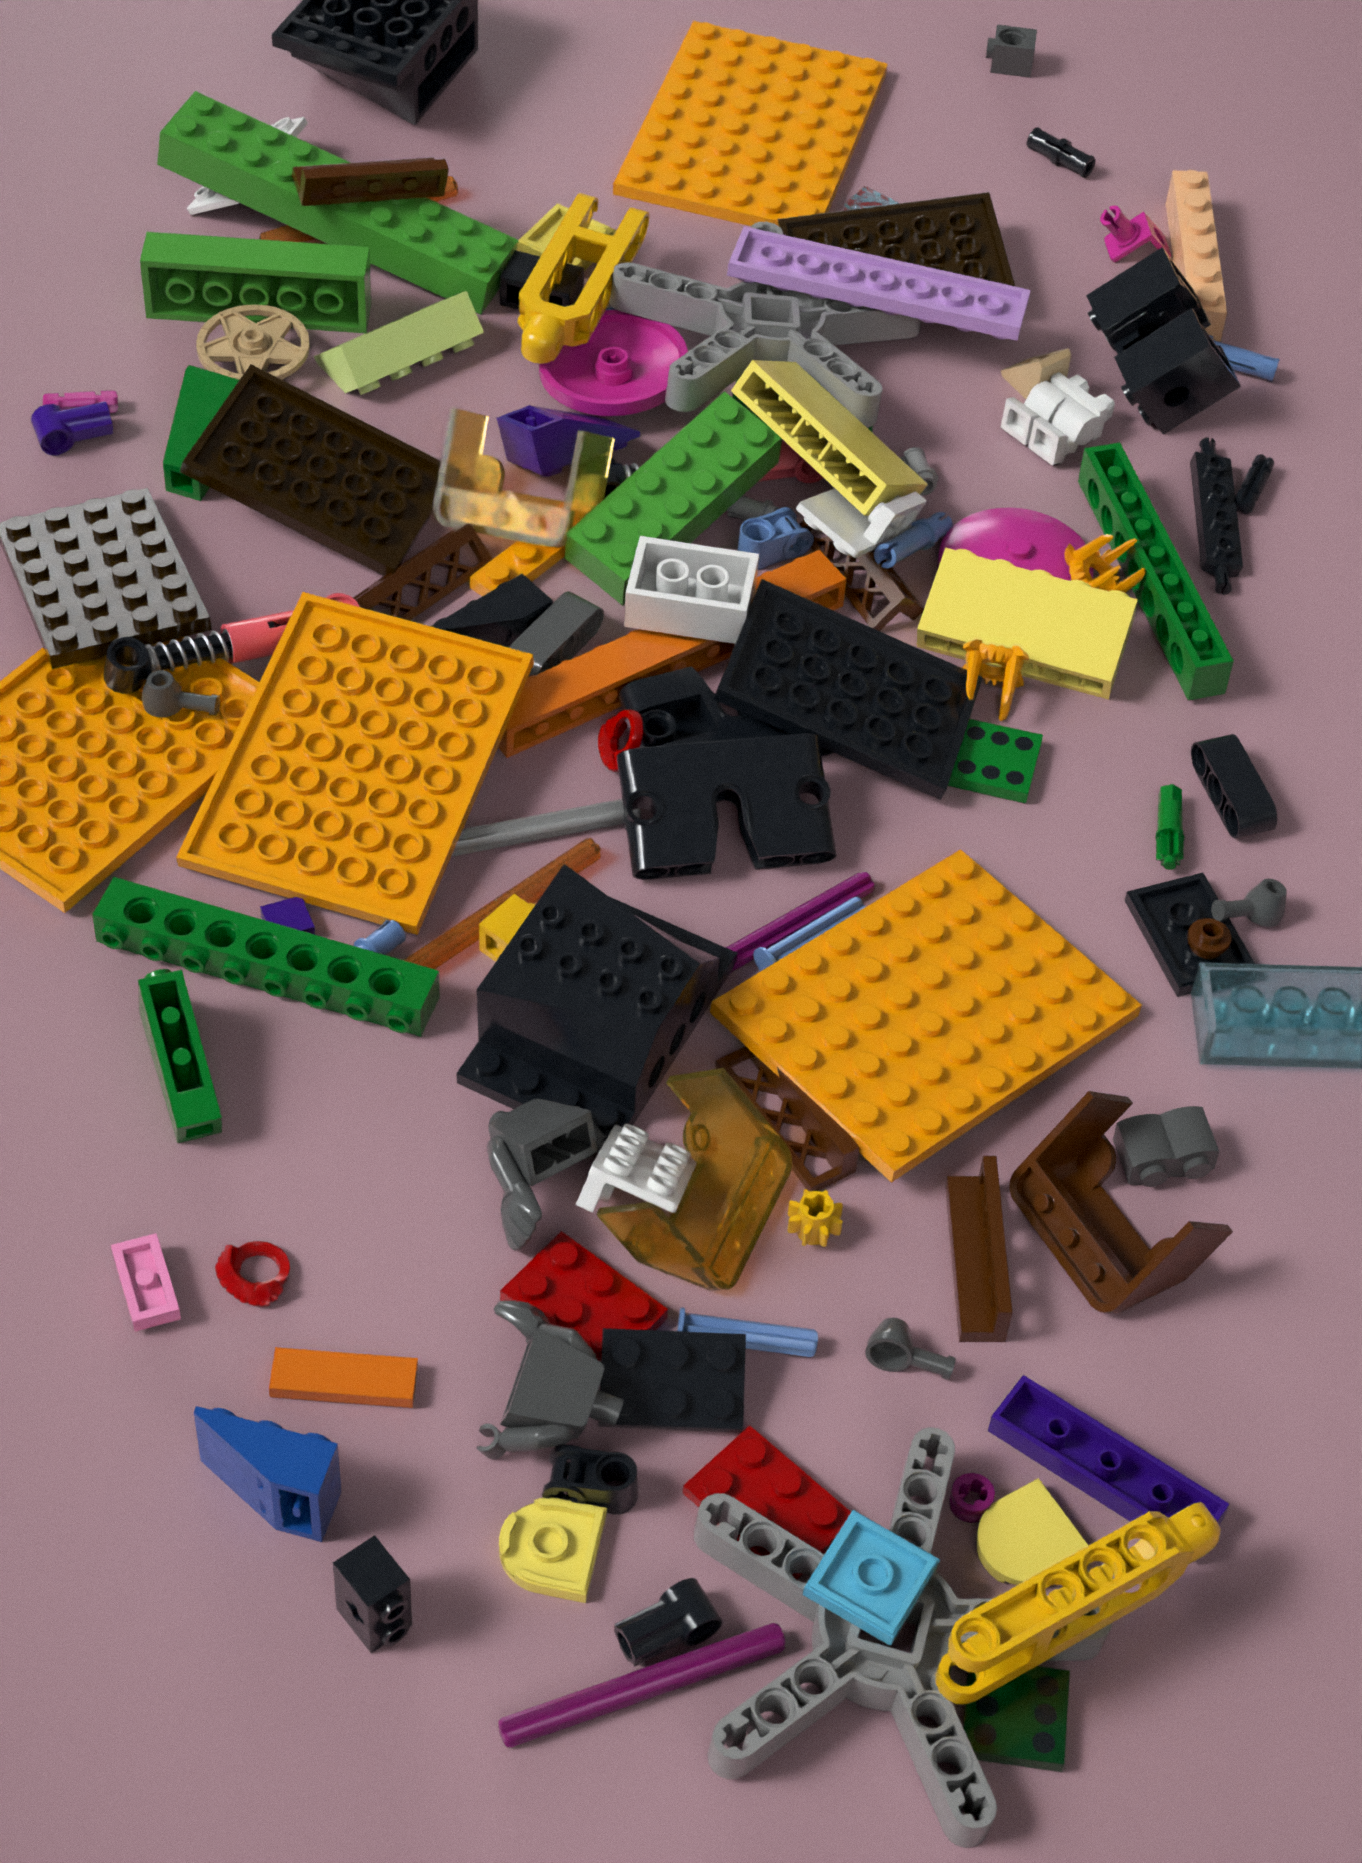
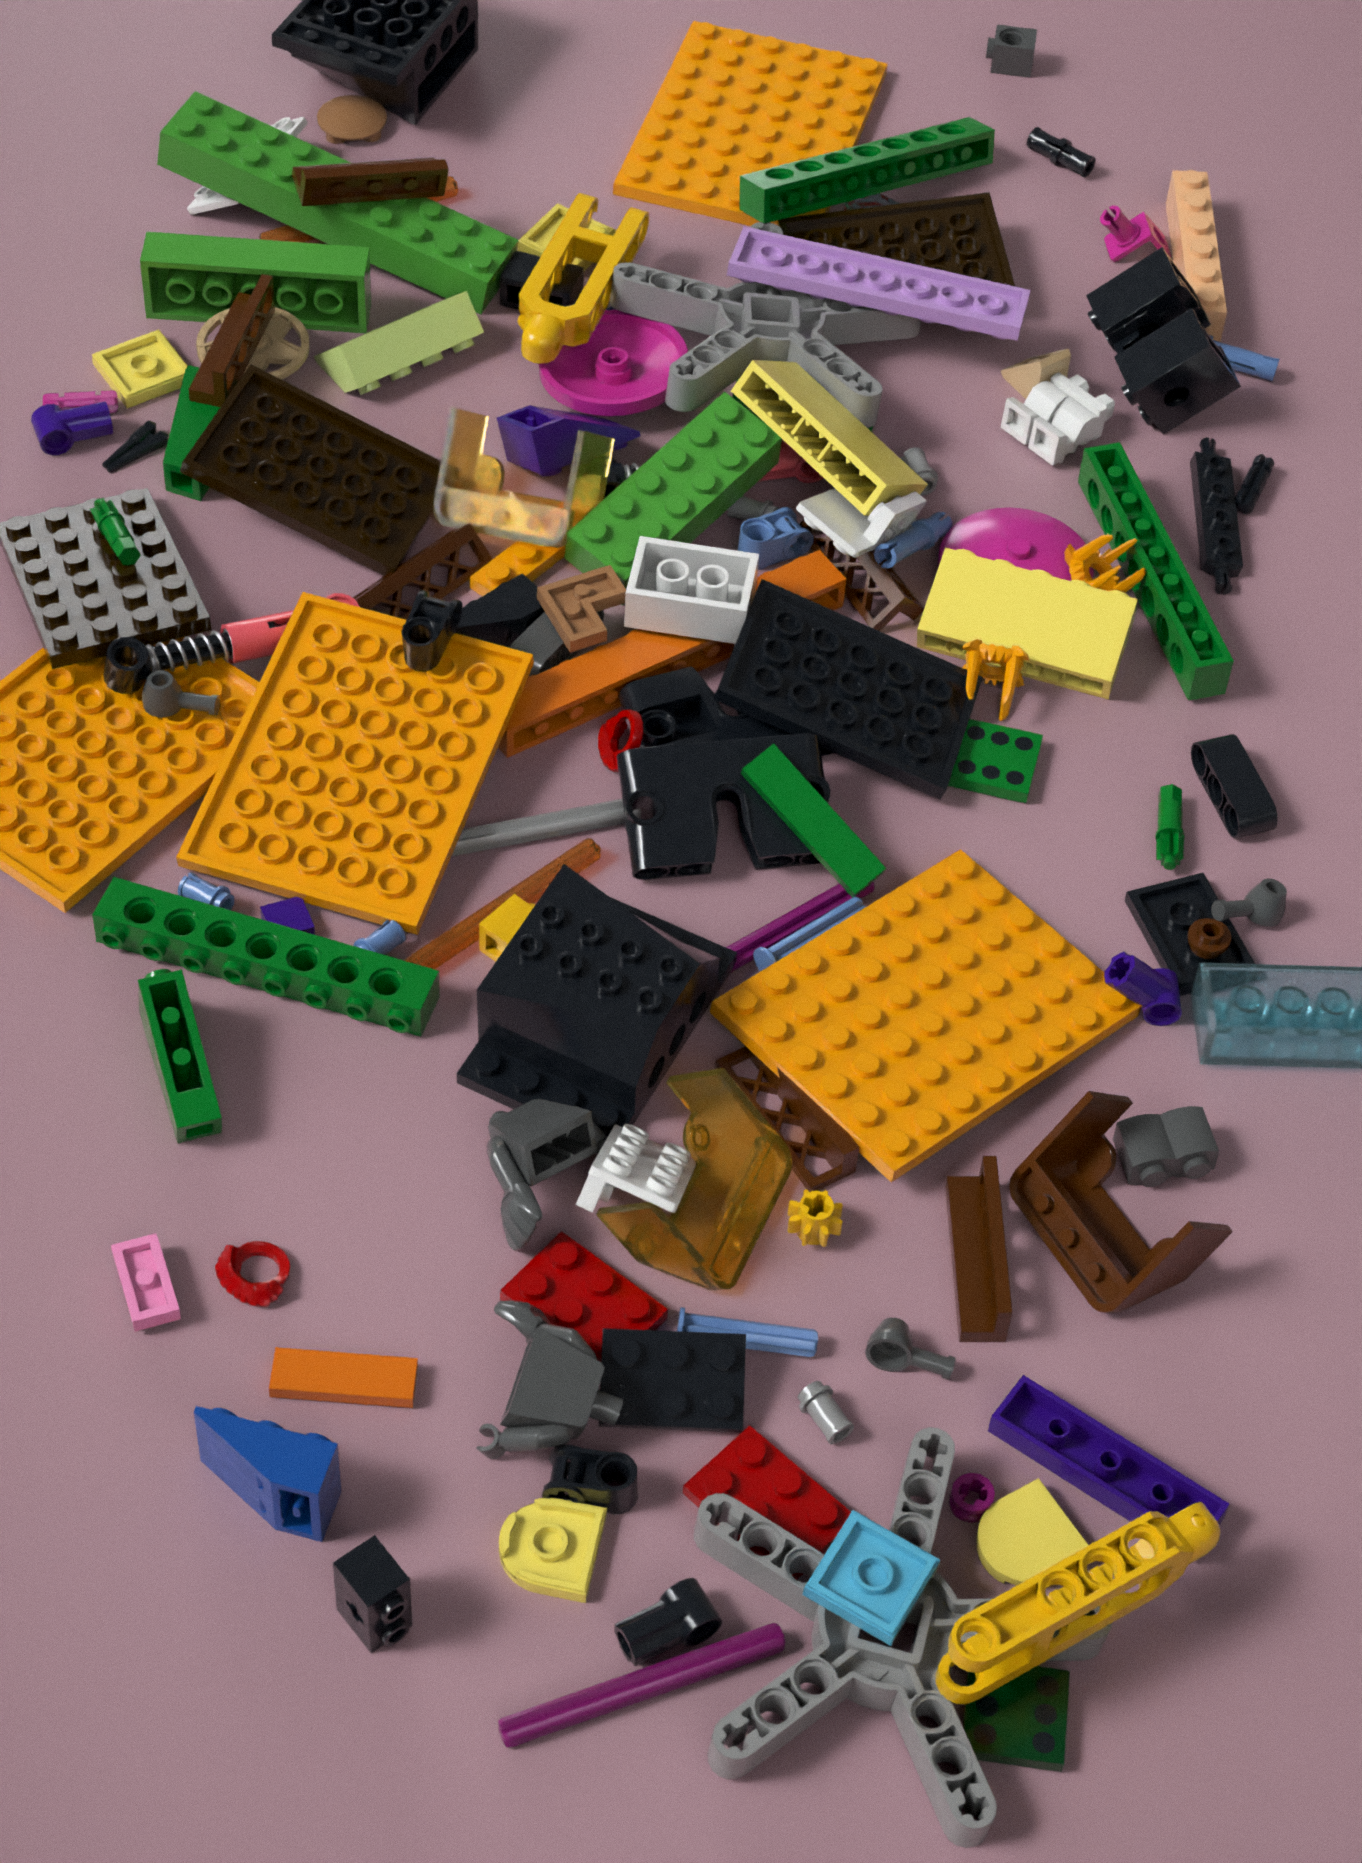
none -> green piece [90,498,141,566]
none -> light yellow tile [92,329,188,408]
none -> black piece [102,420,169,473]
none -> medium blue pin [177,872,235,910]
none -> reddish brown fence [189,274,275,407]
none -> medium nougat dish [317,95,387,144]
none -> black piece [401,590,463,672]
none -> medium nougat plate [537,565,626,653]
none -> green brick [740,117,995,224]
none -> green tile [741,744,886,898]
none -> light grey pin [798,1381,854,1445]
none -> dark purple piece [1104,951,1182,1026]

